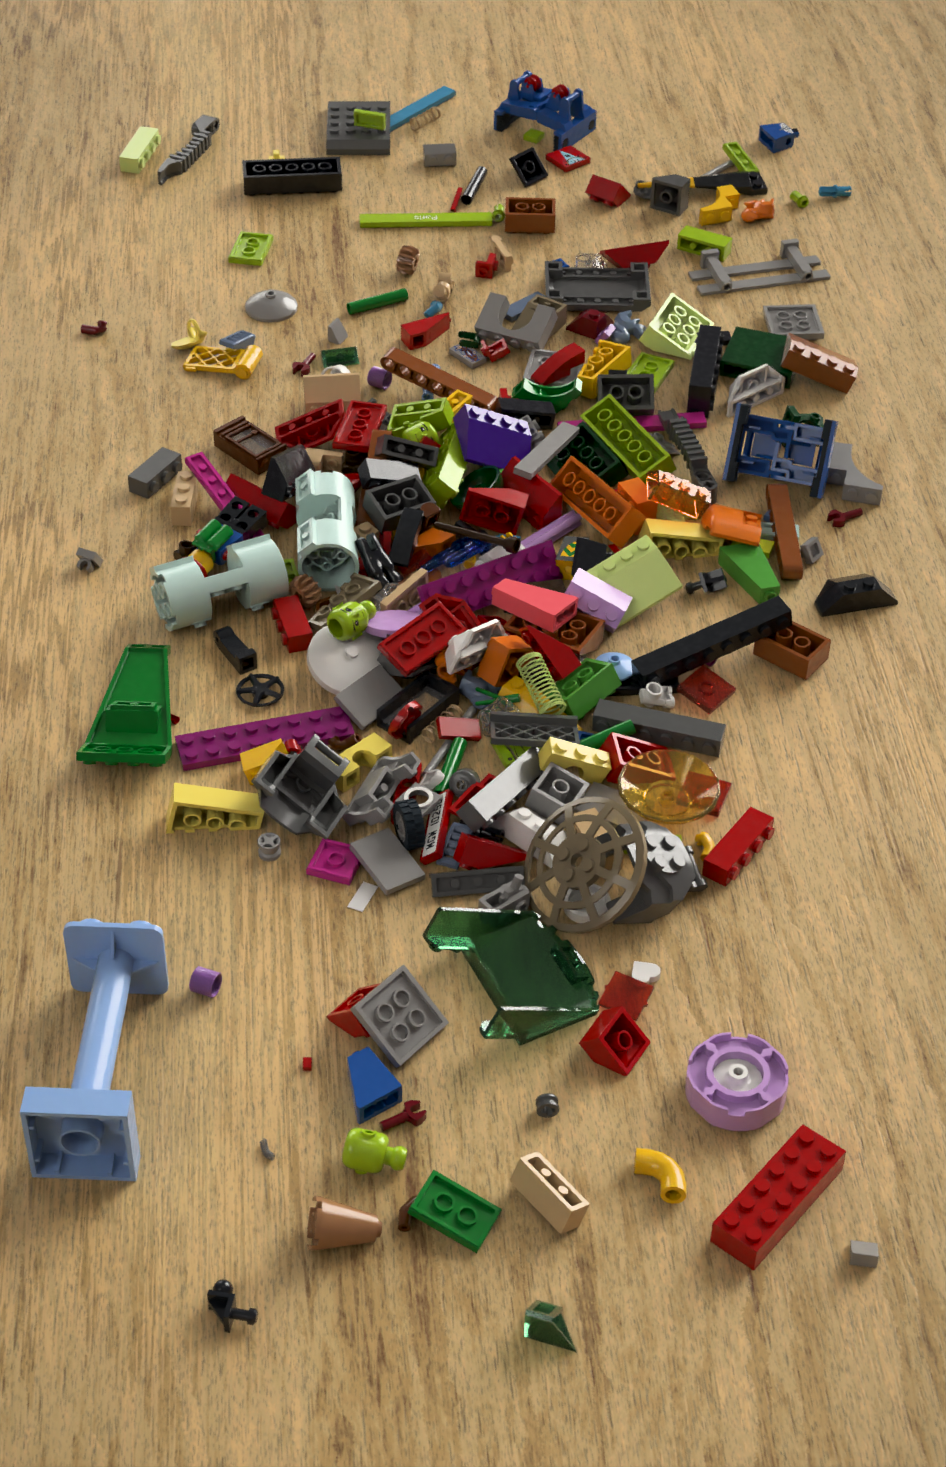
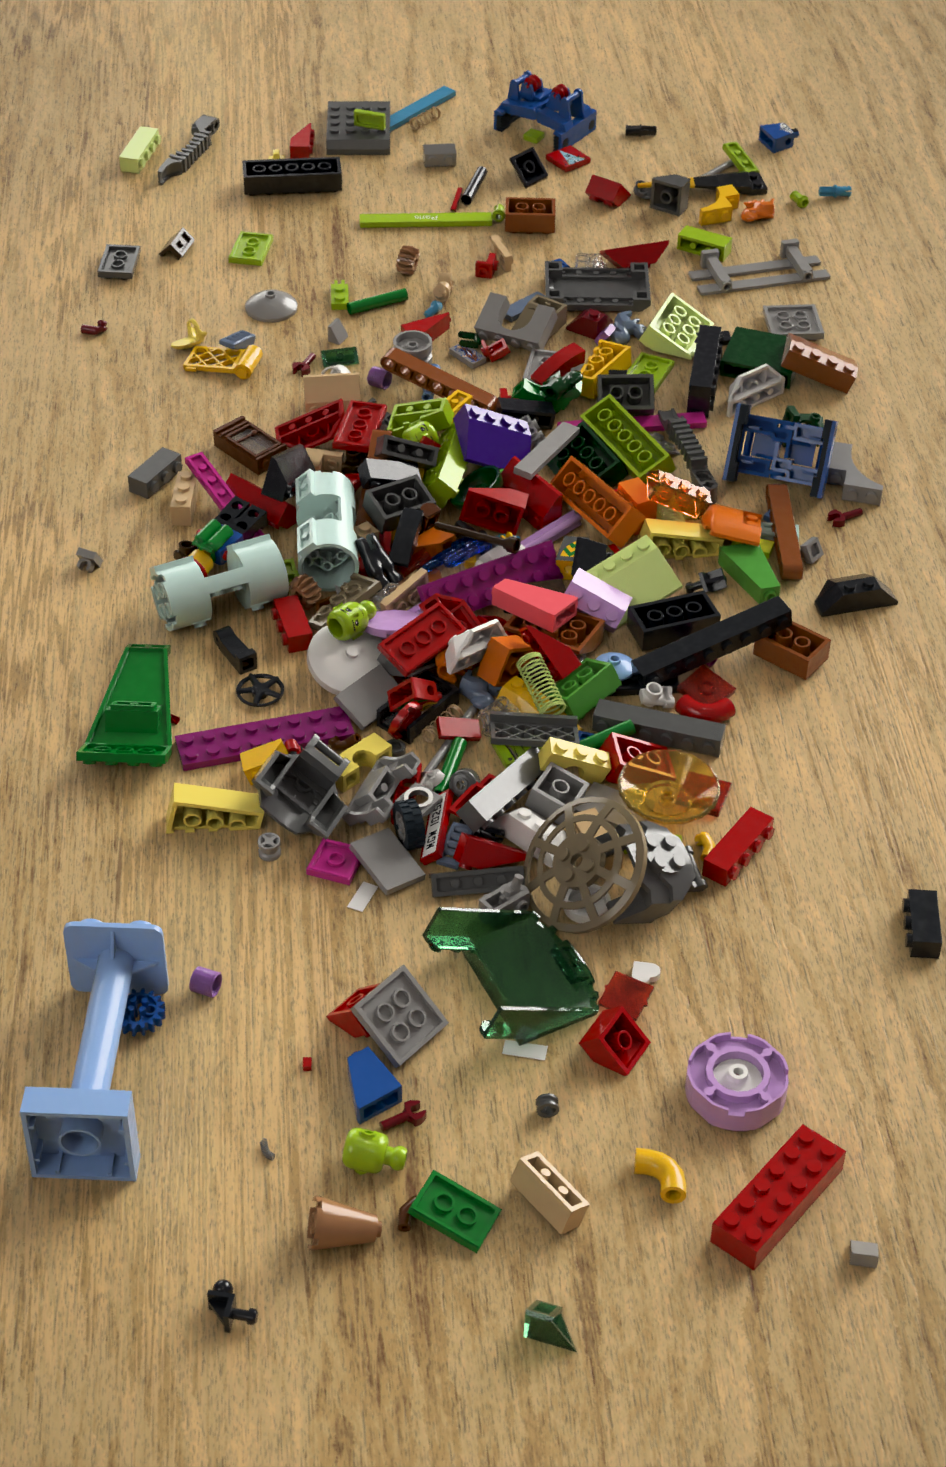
green plant [475,687,521,719] -> none
none -> dark grey plate [97,244,141,280]
none -> blue gear [122,988,166,1037]
none -> panel [159,228,195,260]
none -> red slope [290,123,315,159]
none -> lime hinge [331,280,349,310]
none -> red torso [387,677,442,712]
none -> dark grey tile [387,739,406,757]
none -> light grey wheel [393,330,432,365]
none -> white sticker [502,1040,548,1060]
none -> dark green animal [539,370,583,401]
none -> black axle [625,124,657,137]
none -> black brick [627,590,721,651]
none -> red cylinder [675,694,736,723]
none -> black brick [902,889,942,959]

